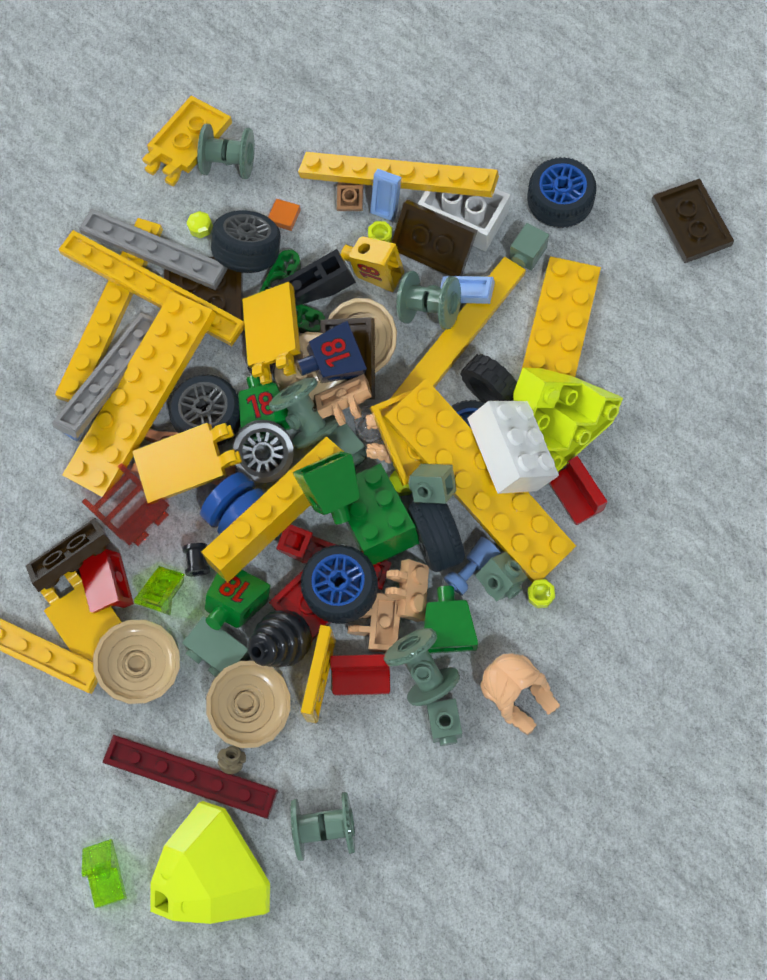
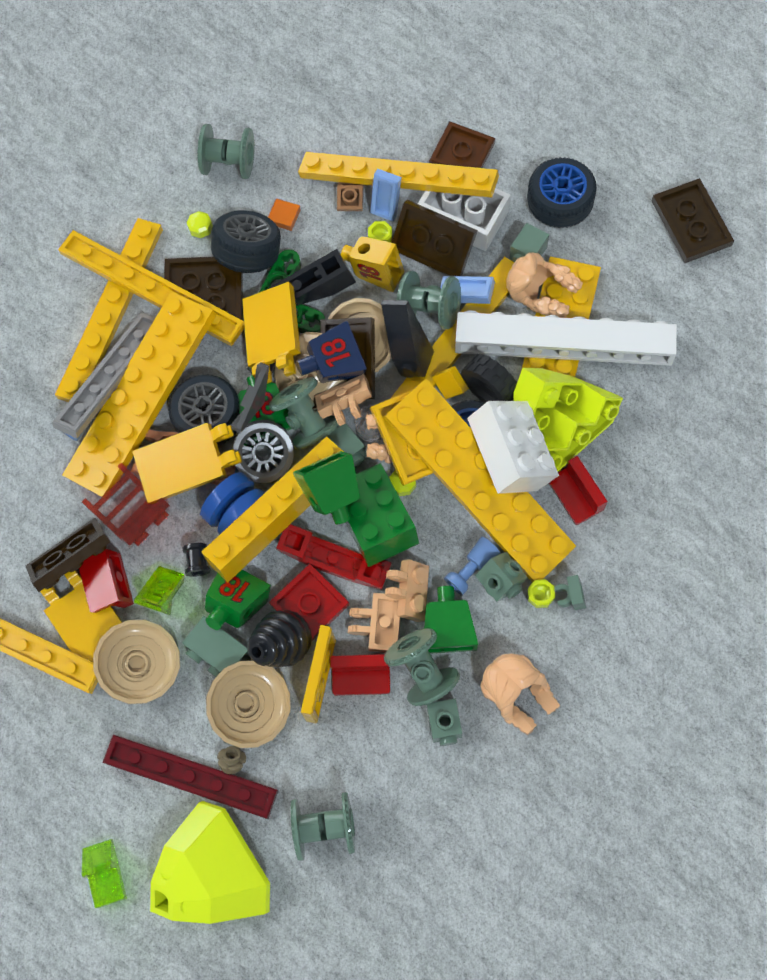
light grey tile [79,208,227,290] -> none
yellow tile [142,95,232,187] -> none
wheel [301,545,378,624] -> none
black wheel [407,502,465,572] -> none
sand green brick [409,464,456,504] -> none
none -> dark grey tile [231,362,269,433]
none -> black slope [381,300,434,378]
none -> reddish brown plate [429,121,495,168]
none -> yellow tile [432,366,469,399]
none -> white brick [455,310,677,366]
none -> light nougat hair [506,252,583,318]
none -> sand green tile [555,575,587,610]

